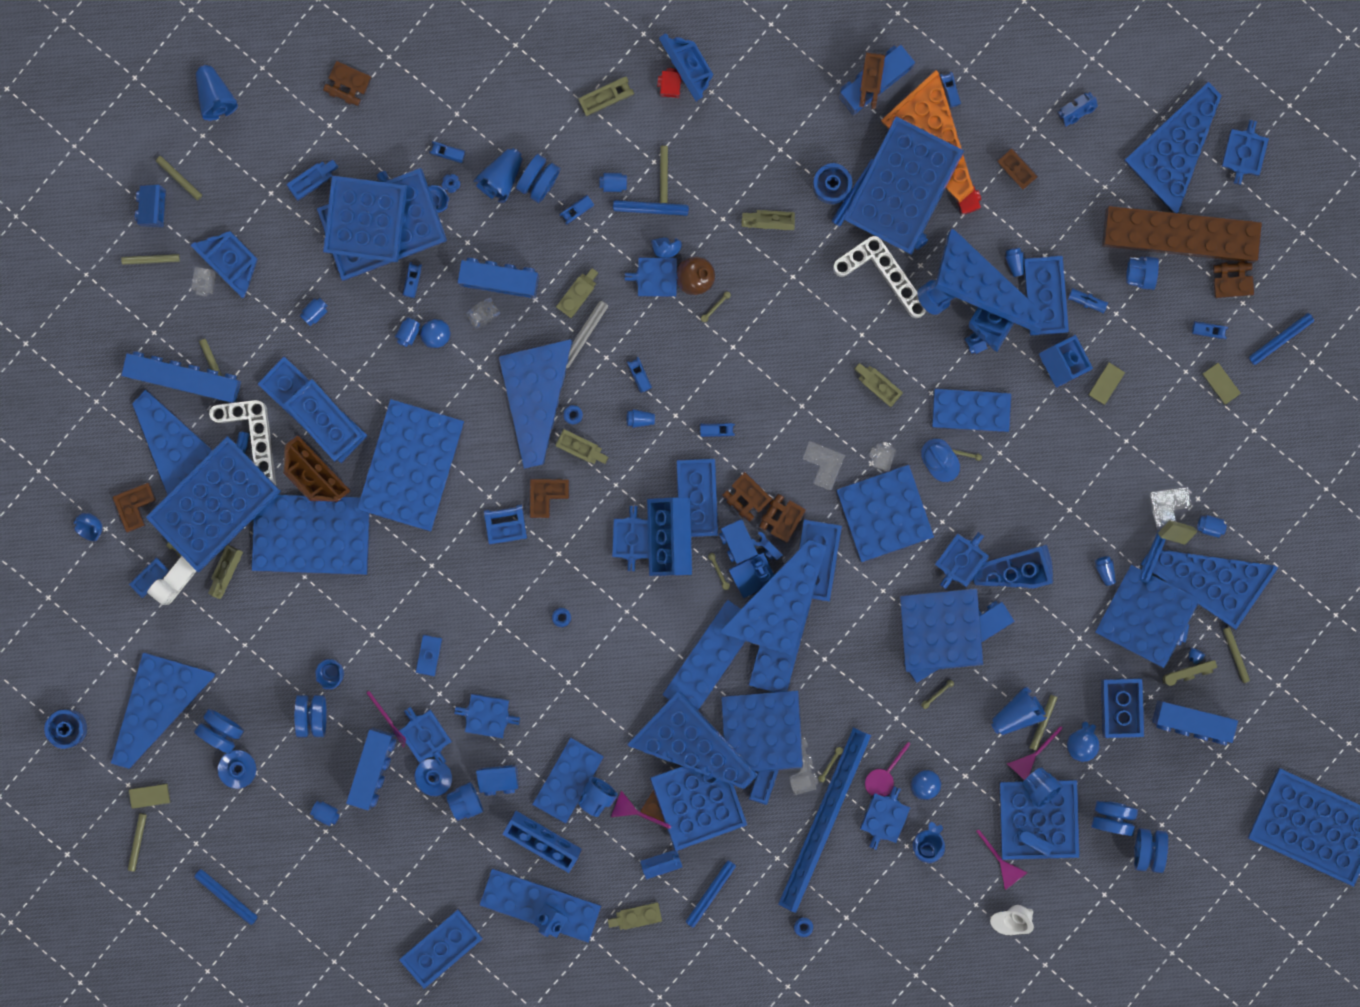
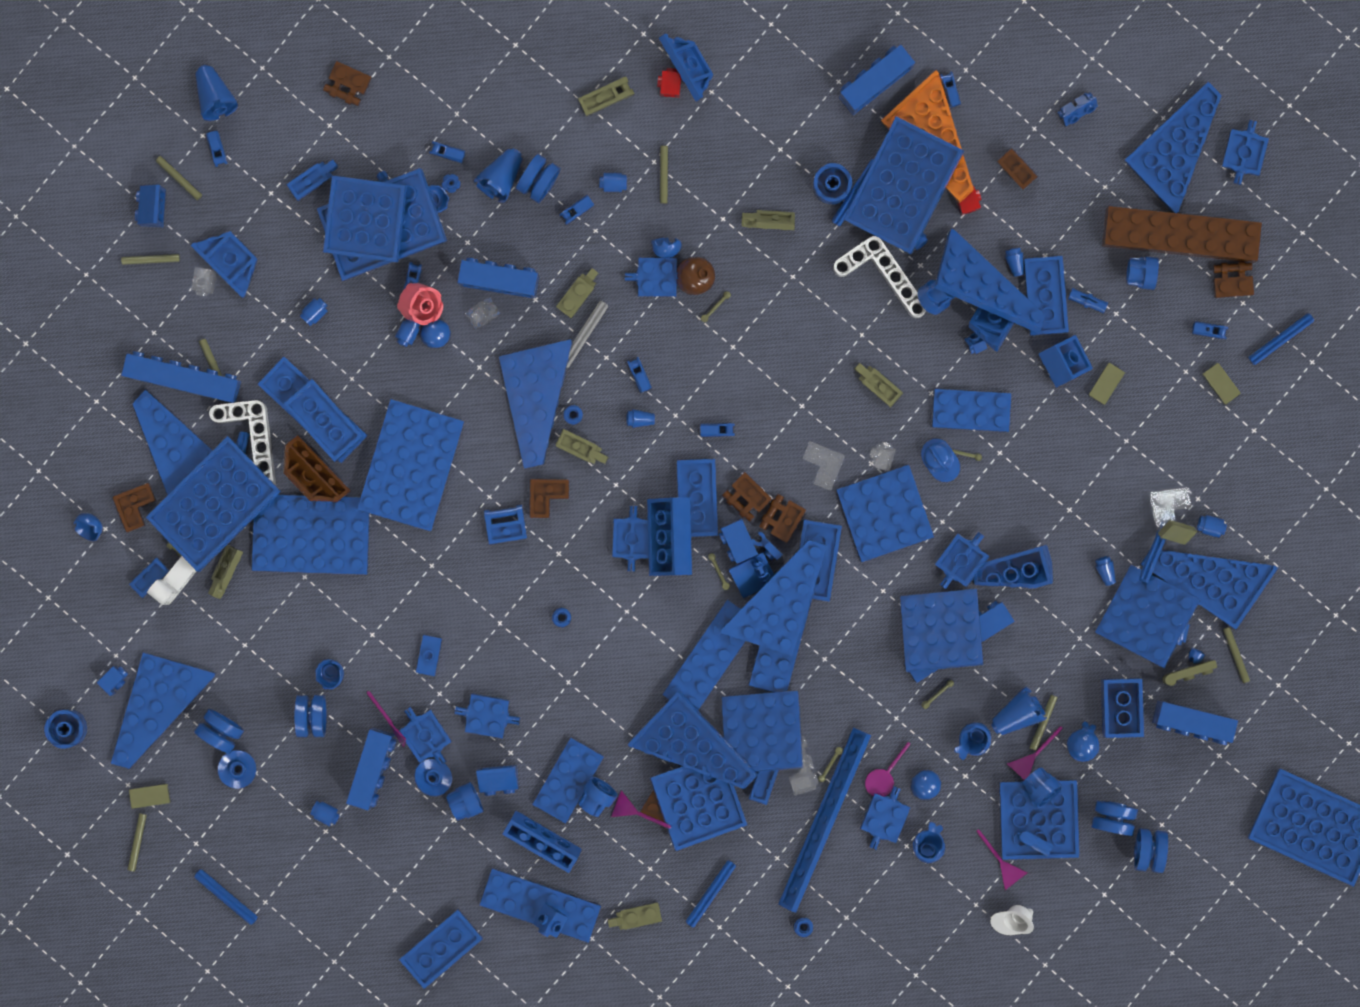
blue axle [613,200,689,216] -> none
blue hinge [640,850,683,879] -> none
reddish brown hinge [859,52,885,109] -> none
none -> blue brick [97,666,128,696]
none -> blue bar [206,131,228,167]
none -> coral brick [397,283,443,325]
none -> blue hat [954,722,992,760]

